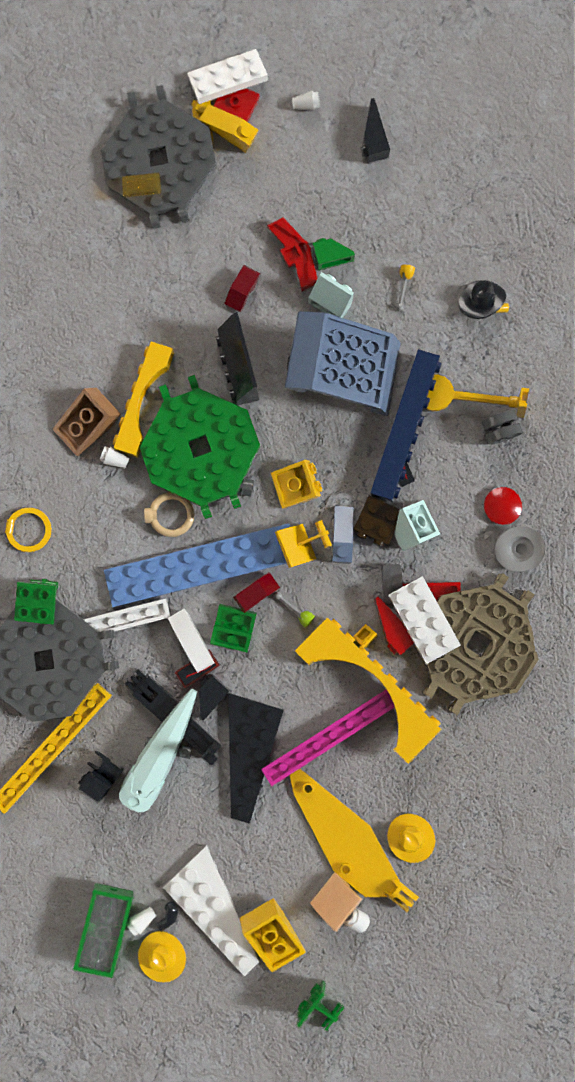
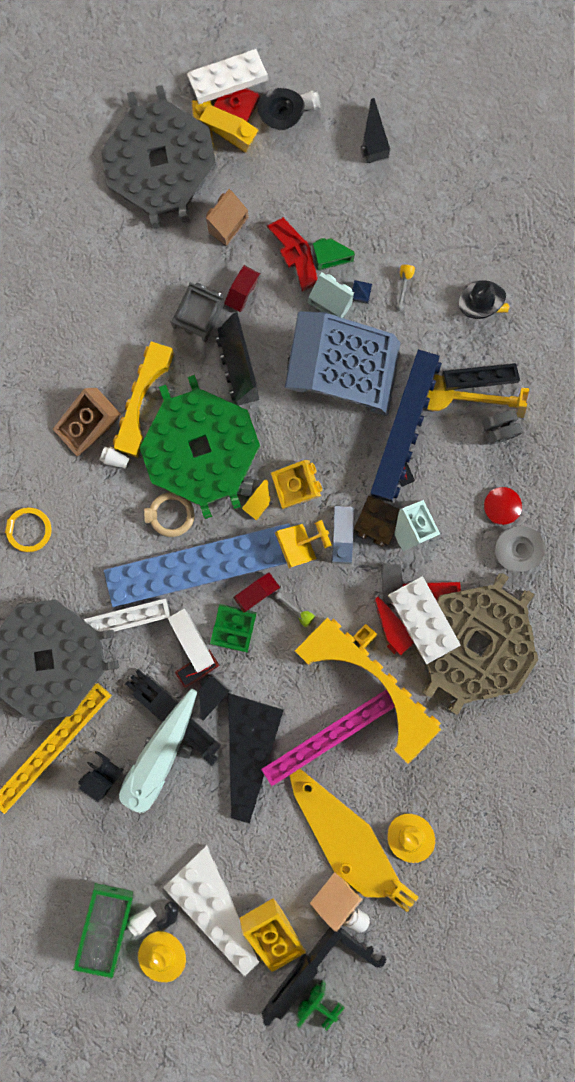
green plate [14,579,59,625] -> none
clear yellow plate [122,173,161,197] -> none
none -> dark grey window [170,282,225,343]
none -> medium nougat slope [206,189,249,246]
none -> yellow slope [242,479,271,521]
none -> black hat [258,88,305,130]
none -> black hinge [261,927,387,1026]
none -> dark blue tile [352,280,372,304]
none -> black tile [442,363,520,391]

